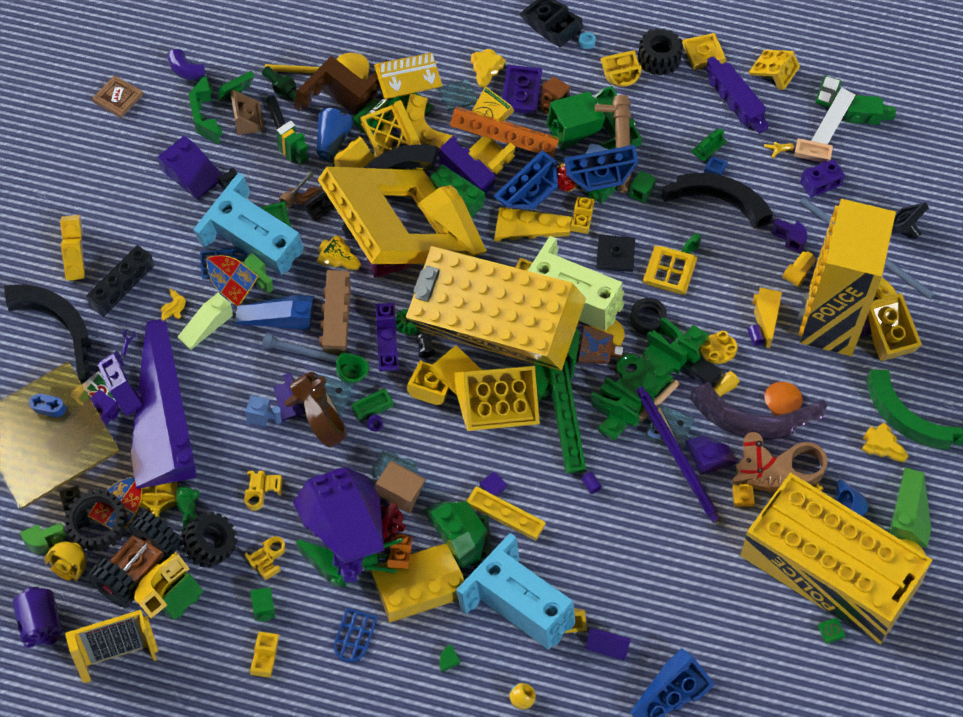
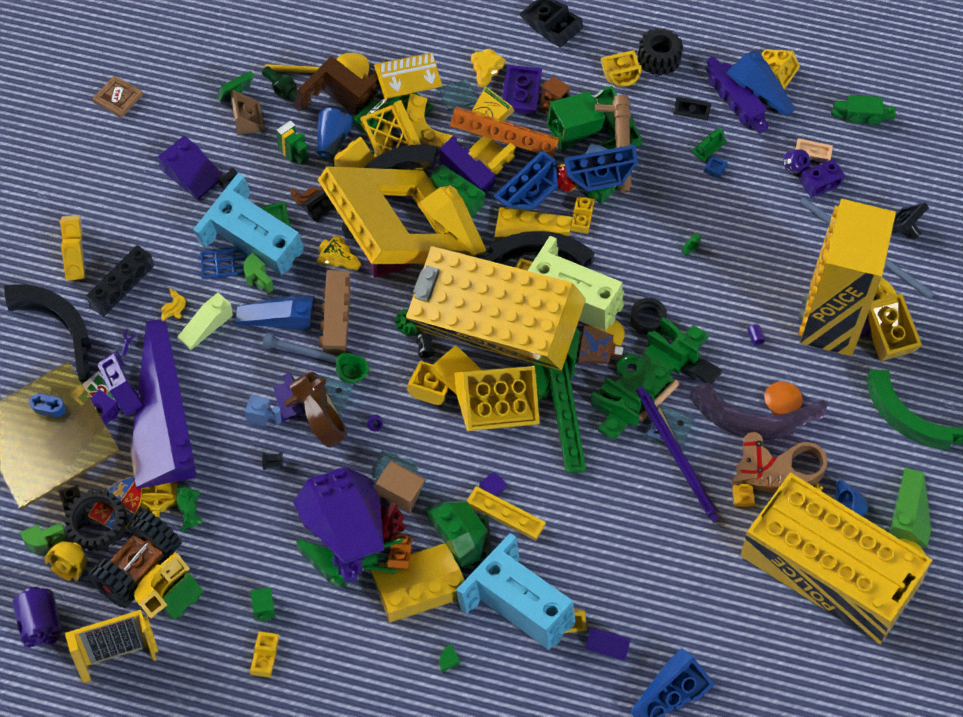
dark purple cylinder [168,49,205,82] -> none
black tyre [181,512,238,568] -> none
green slope [188,77,223,144] -> none
shield [207,255,259,306] -> none
yellow piece [244,471,283,511] -> none
yellow piece [245,536,285,581] -> none
black axle [267,95,285,129] -> none
hinge [279,171,313,208] -> none
blue window [334,608,378,663] -> none
green tile [351,388,394,422] -> none
dark purple slope [376,303,399,372] -> none
yellow piece [510,683,536,710] -> none
medium azure tile [578,32,596,49] -> none
dark purple hinge [581,472,602,494] -> none
black plate [596,235,636,272] -> none
green brick [629,171,656,204] -> none
yellow piece [643,245,697,295] -> none
black arch [661,173,773,229] -> none
yellow tile [682,33,726,70] -> none
dark purple slope [685,435,737,475] -> none
yellow dish [700,331,738,364] -> none
yellow cone [711,371,740,398] -> none
yellow slope [752,287,782,349] -> none
yellow bar [764,142,794,158] -> none
dark purple brick [771,218,807,254] -> none
yellow piece [782,251,816,287] -> none
white sticker [811,87,855,144] -> none
slope [815,75,842,108] -> none
green tile [818,618,846,644] -> none
yellow rock [862,422,909,462] -> none
none -> black bush [262,452,283,470]
none -> black arch [482,231,595,268]
none -> black slope [673,97,711,121]
none -> blue wedge [727,50,795,116]
none -> dark purple head [783,149,810,173]

